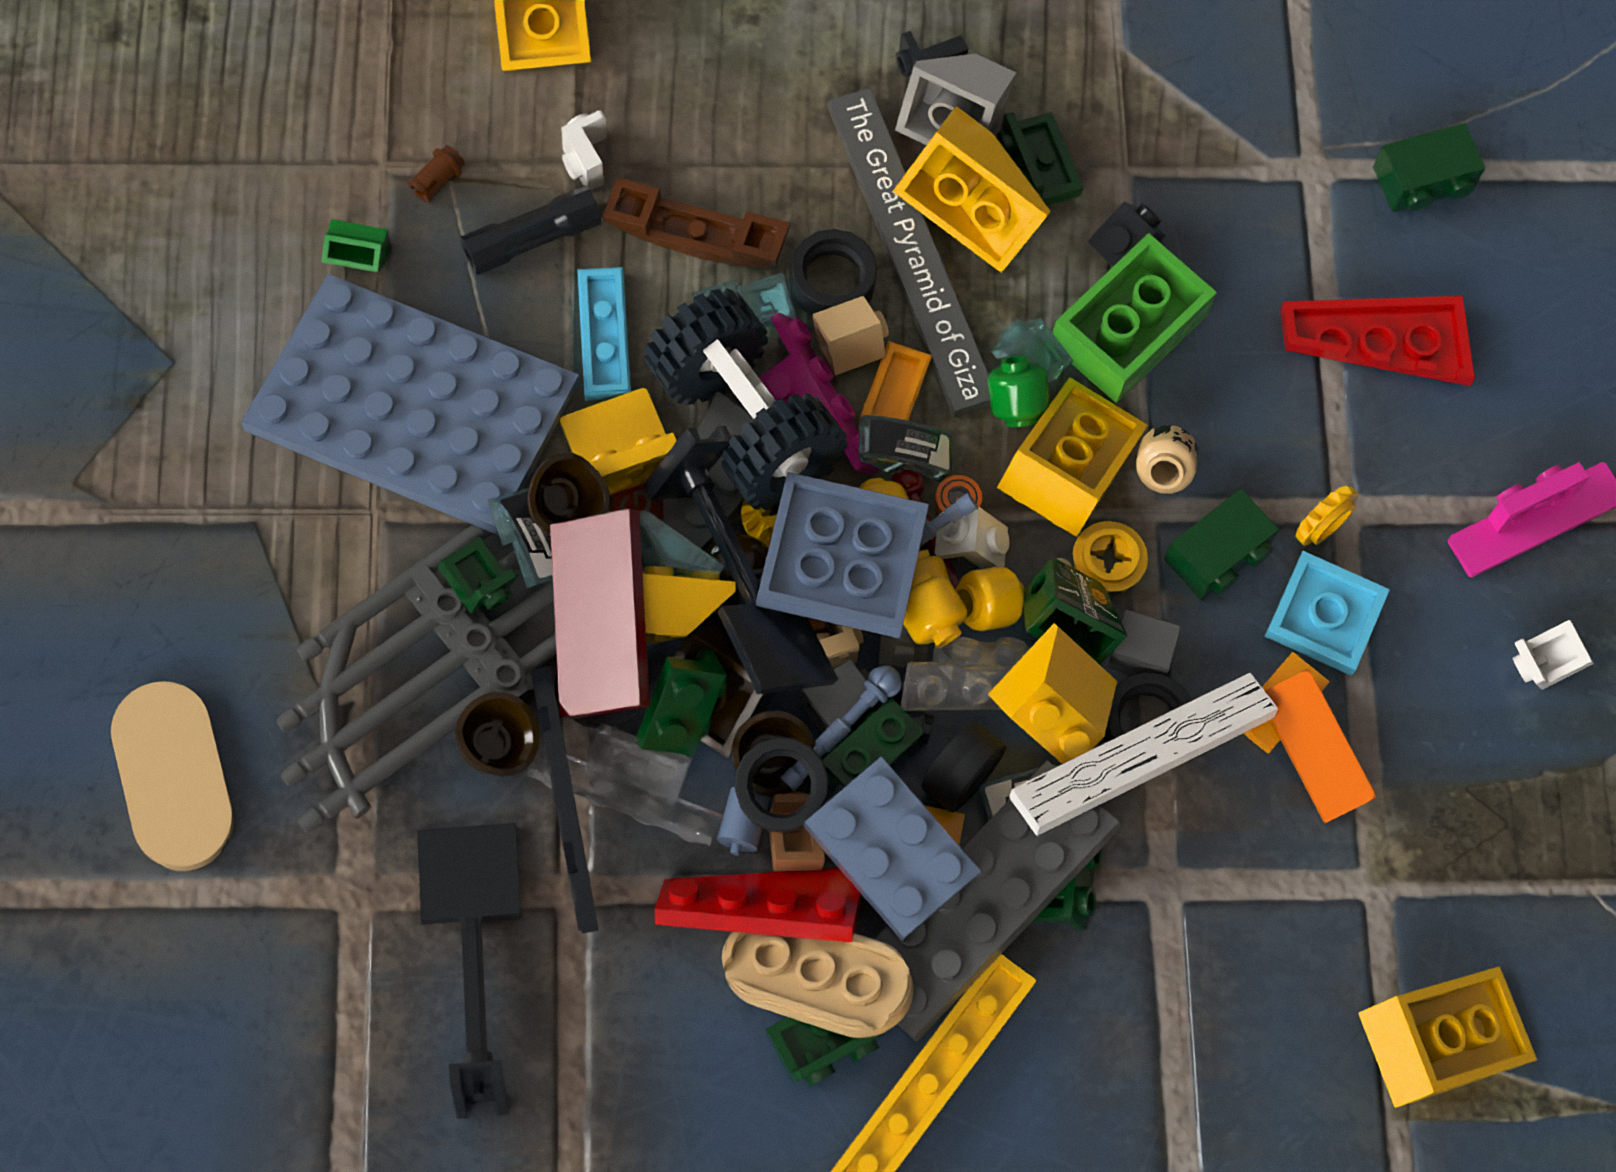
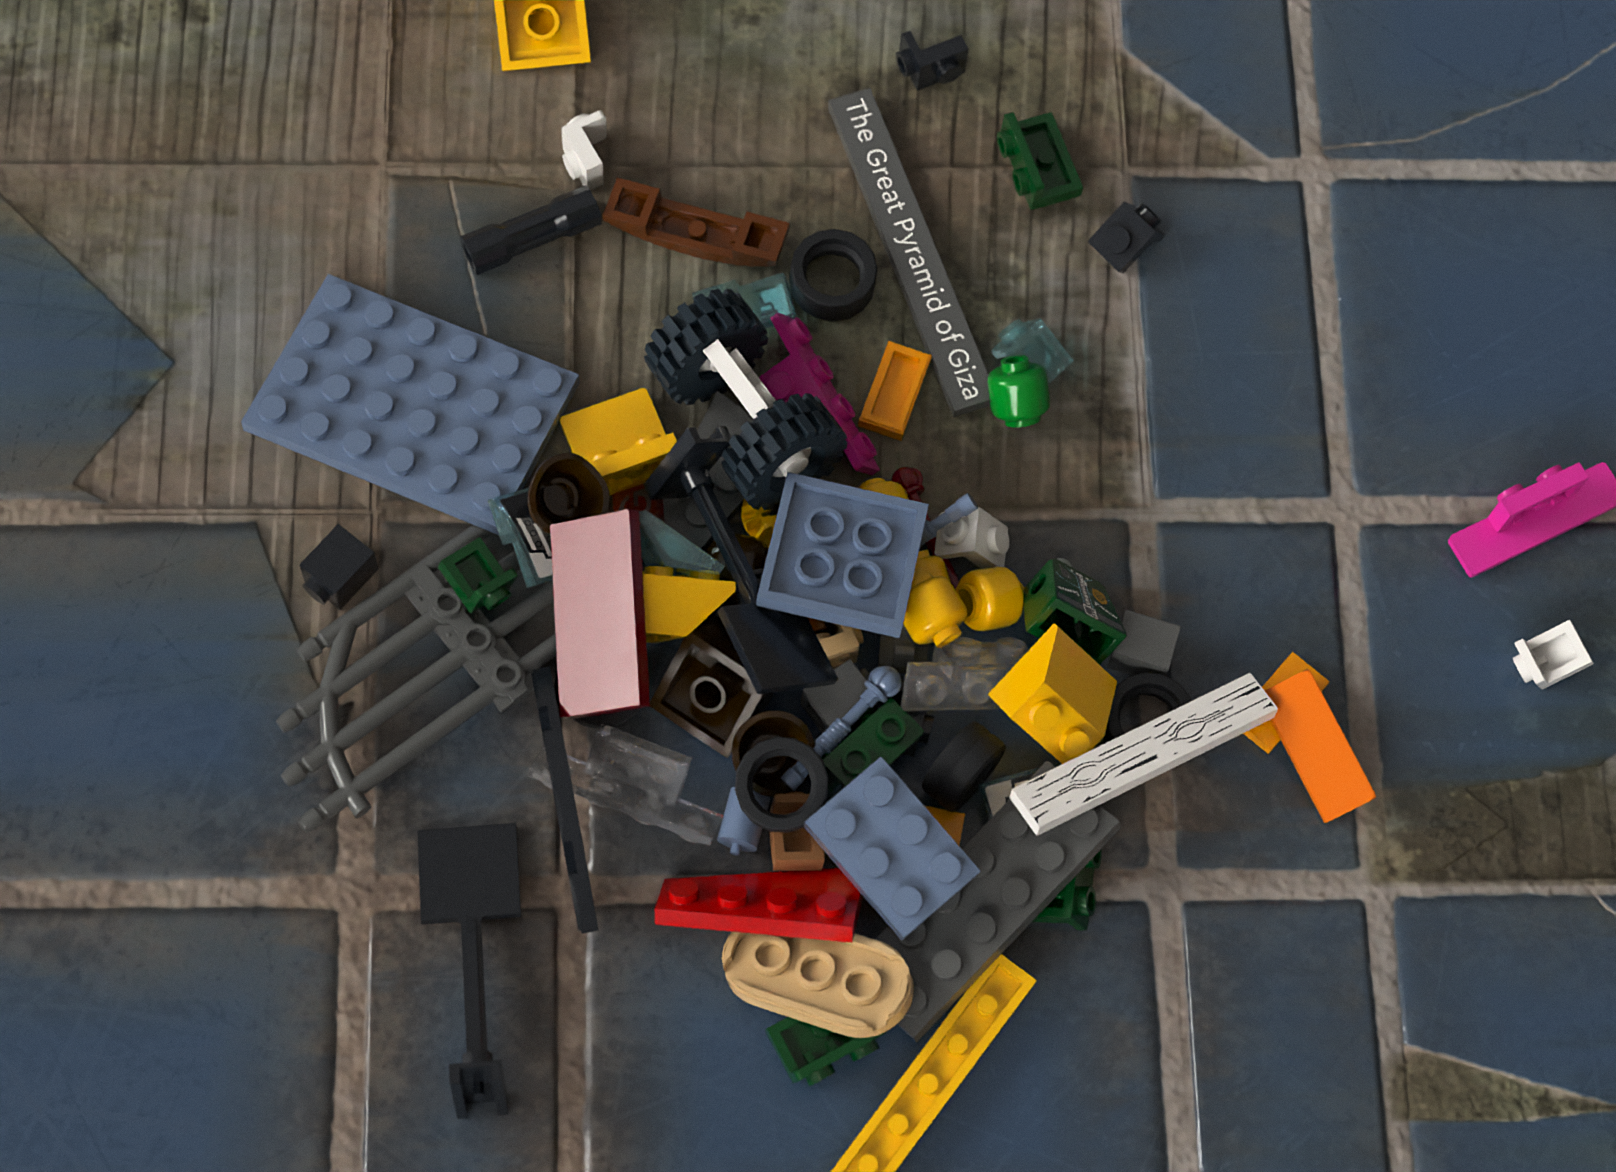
tan tile [111,681,234,871] -> none
green piece [321,219,390,272] -> none
reddish brown pin [407,145,465,203] -> none
dark brown helmet [455,692,539,777] -> none
medium azure tile [577,267,631,402] -> none
dark green bracket [636,649,727,756] -> none
tan brick [812,296,889,376] -> none
slope [859,415,953,482] -> none
yellow slope [893,106,1050,273] -> none
light grey slope [895,54,1016,145] -> none
orange tile [934,475,982,515] -> none
yellow slope [997,377,1148,537] -> none
bright green brick [1049,233,1217,404] -> none
yellow gear [1072,521,1148,593] -> none
tan head [1136,425,1199,494] -> none
dark green brick [1164,488,1279,600] -> none
medium azure plate [1264,551,1390,676] -> none
red wing [1280,296,1475,386] -> none
yellow gear [1295,486,1359,546] -> none
yellow slope [1358,966,1537,1108] -> none
dark green brick [1373,123,1486,212] -> none
none -> black brick [299,524,379,610]

